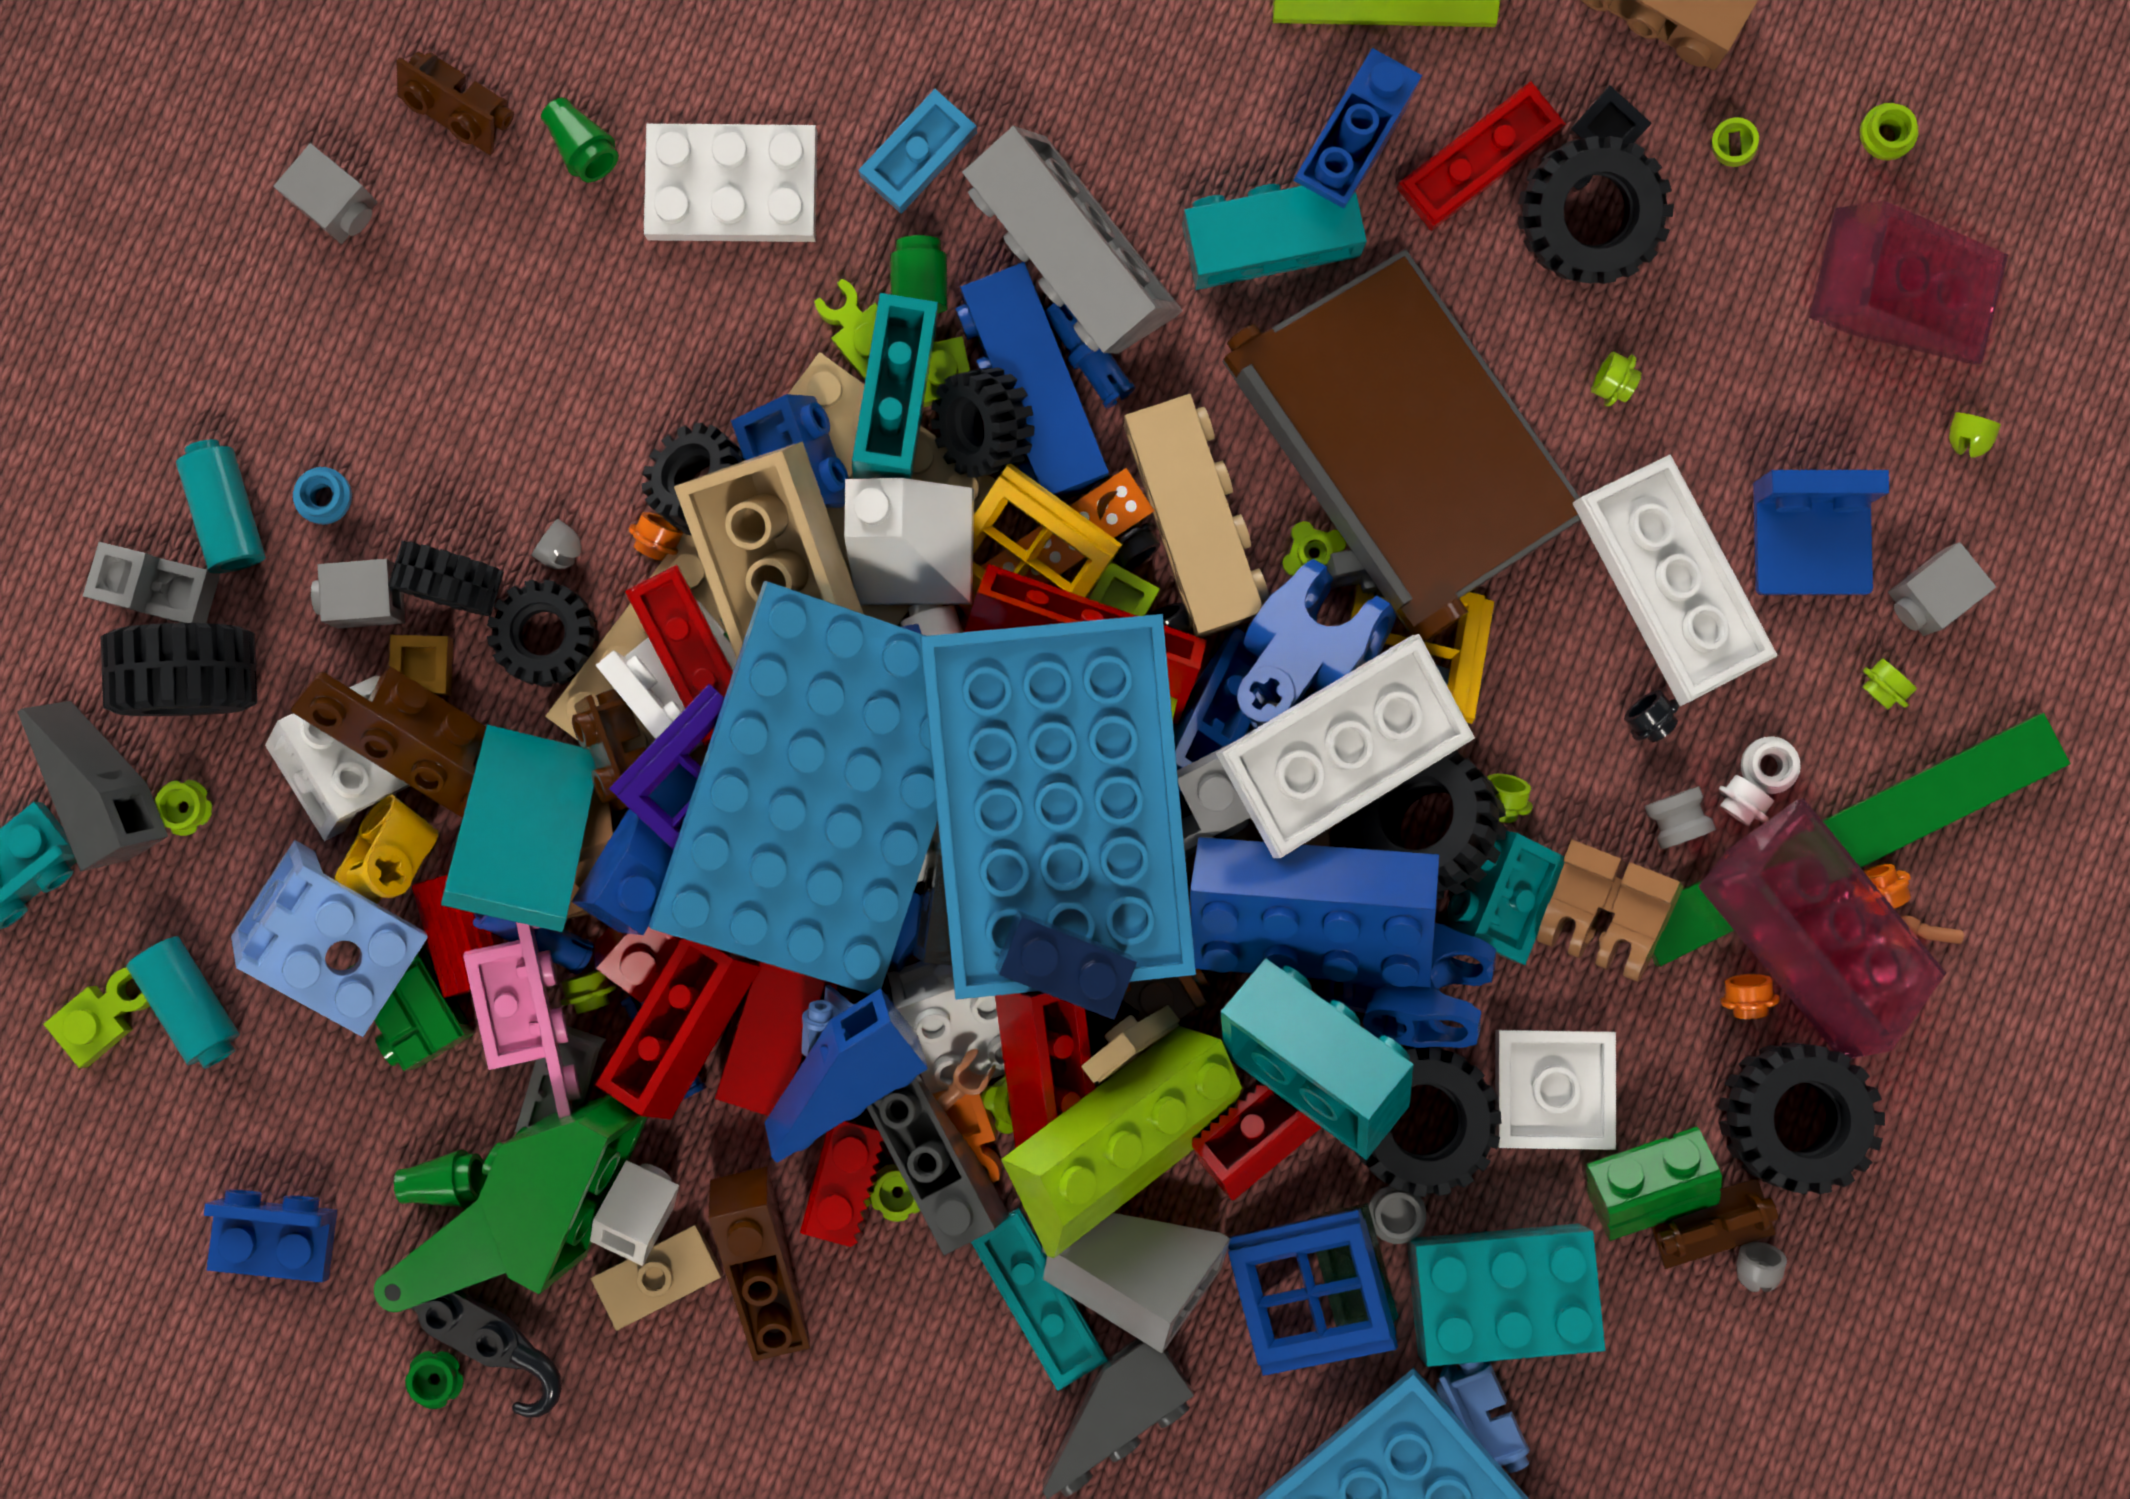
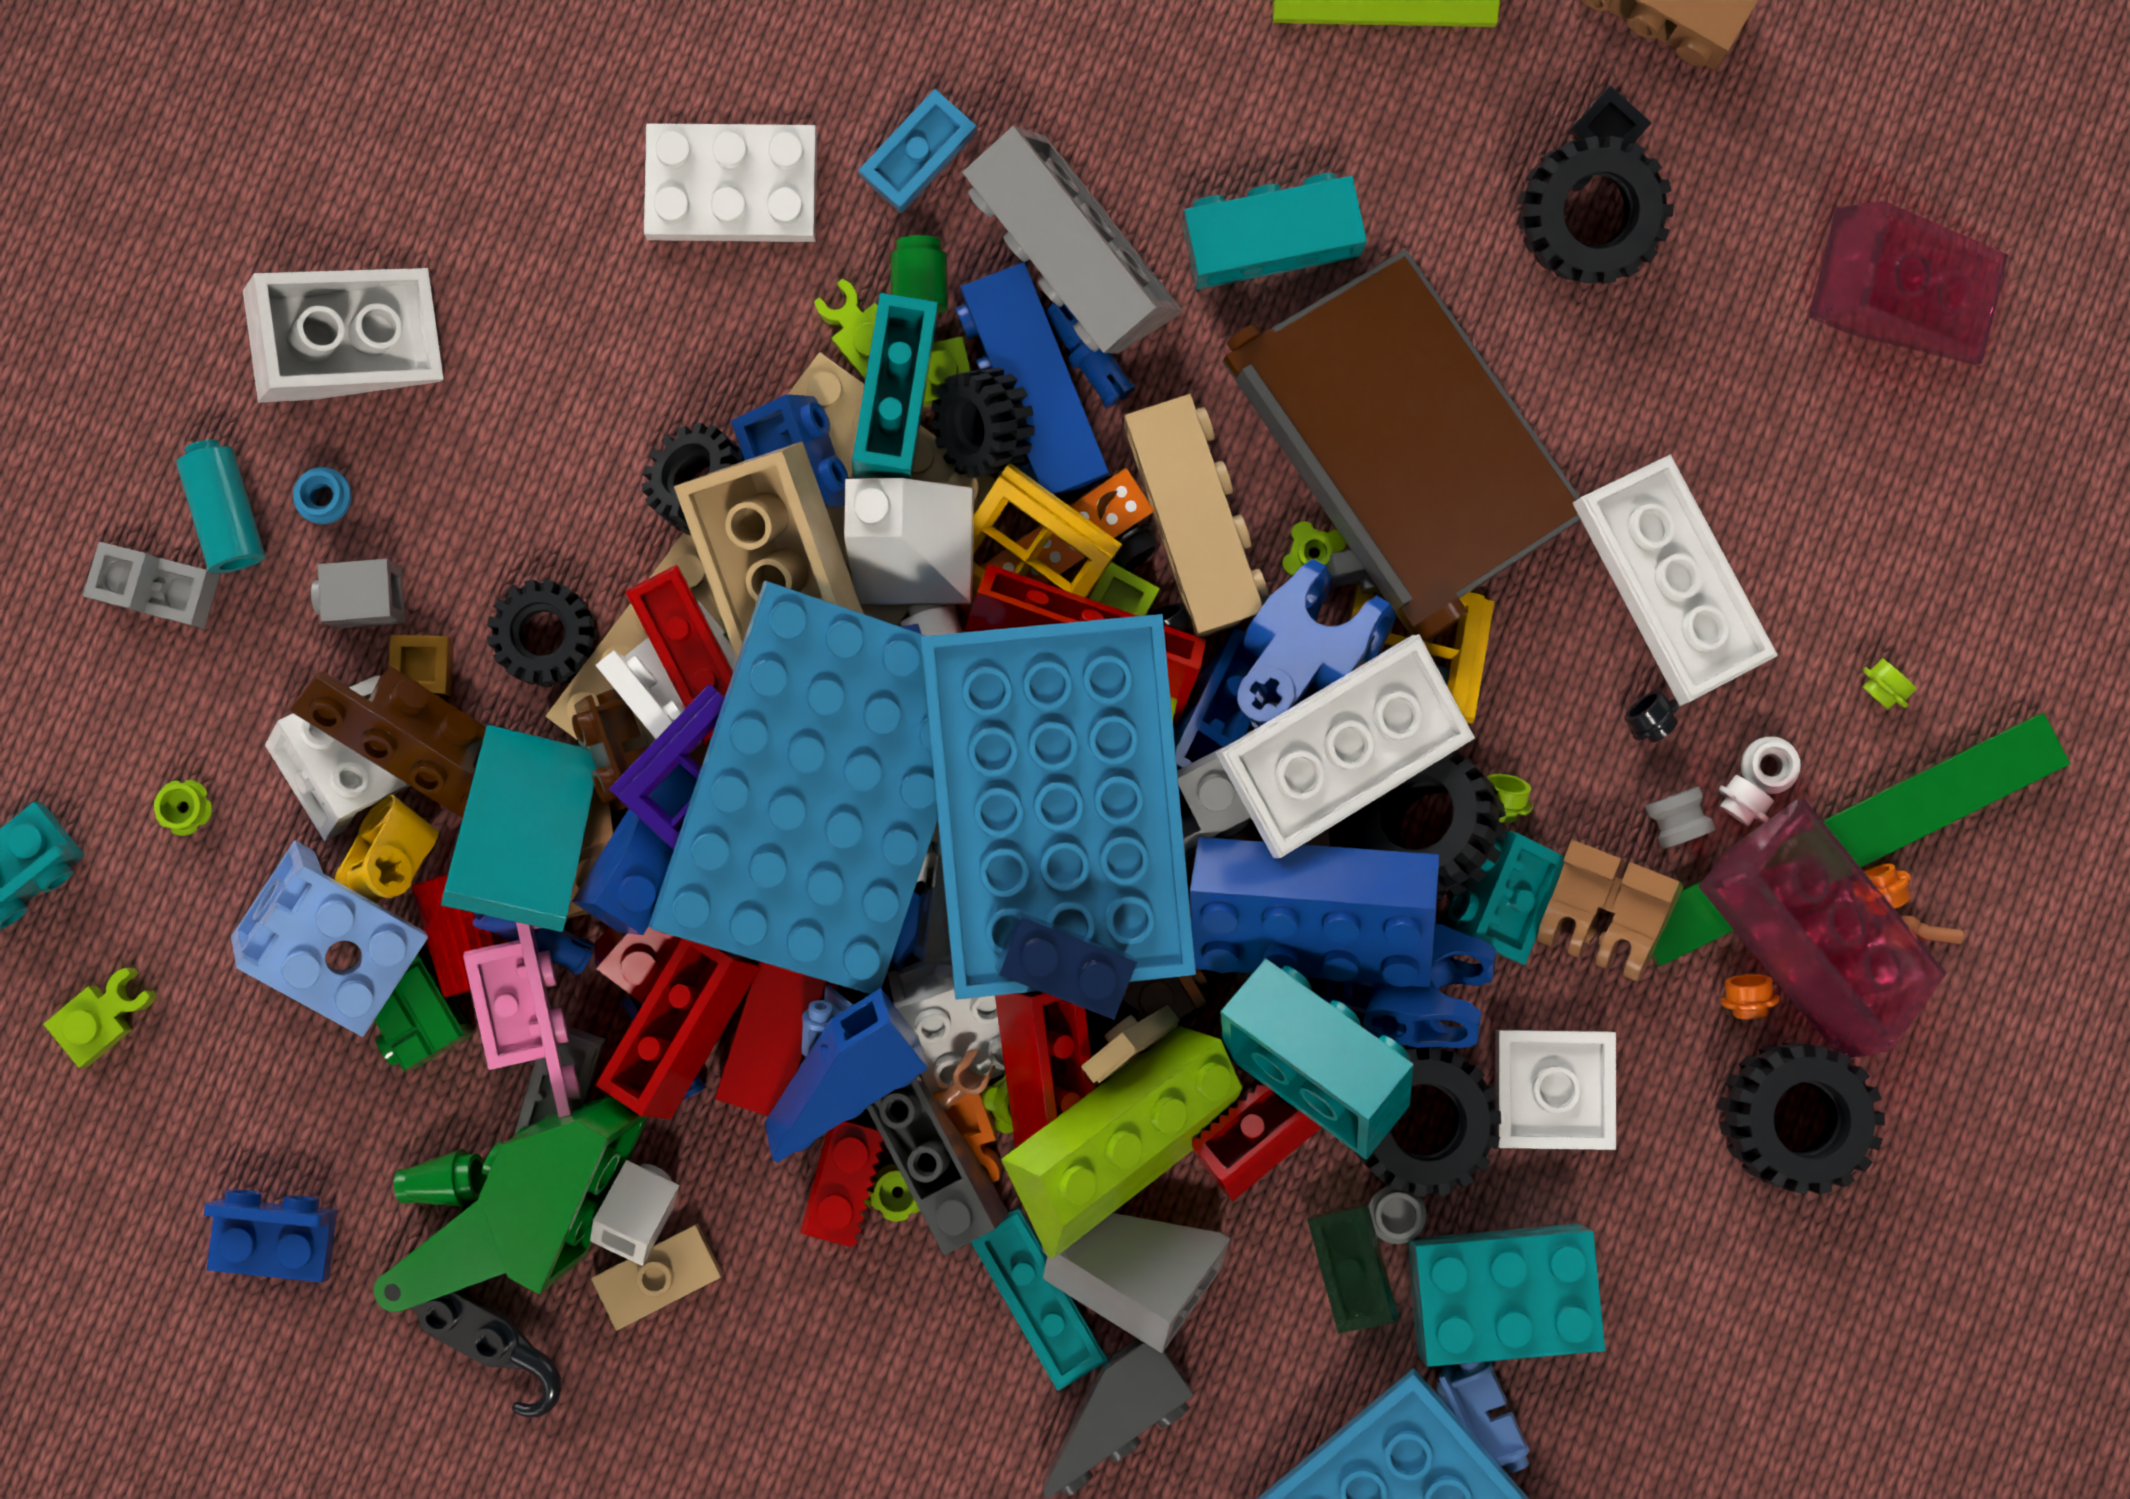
dark grey slope [17,701,168,871] -> none
black tyre [101,623,258,716] -> none
teal brick [126,936,240,1069] -> none
light grey brick [273,143,378,245] -> none
black tyre [388,541,504,616] -> none
reddish brown hinge [396,52,514,156] -> none
green plate [405,1351,464,1409] -> none
light grey hinge [531,519,582,570] -> none
green cone [541,97,619,183] -> none
lime plate [560,970,616,1014] -> none
orange plate [629,512,684,561] -> none
reddish brown slope [708,1166,810,1362] -> none
blue piece [1228,1208,1398,1376] -> none
blue slope [1293,48,1422,209] -> none
red tile [1396,81,1566,231] -> none
green brick [1586,1126,1722,1241] -> none
lime plate [1591,351,1642,407] -> none
reddish brown hinge [1651,1178,1778,1269] -> none
lime hinge [1712,117,1759,167] -> none
light grey hinge [1736,1242,1787,1292] -> none
blue bracket [1753,470,1889,595] -> none
lime plate [1859,103,1918,161] -> none
light grey brick [1888,542,1996,636] -> none
lime hinge [1949,412,2001,458] -> none
none -> white slope [243,268,443,403]

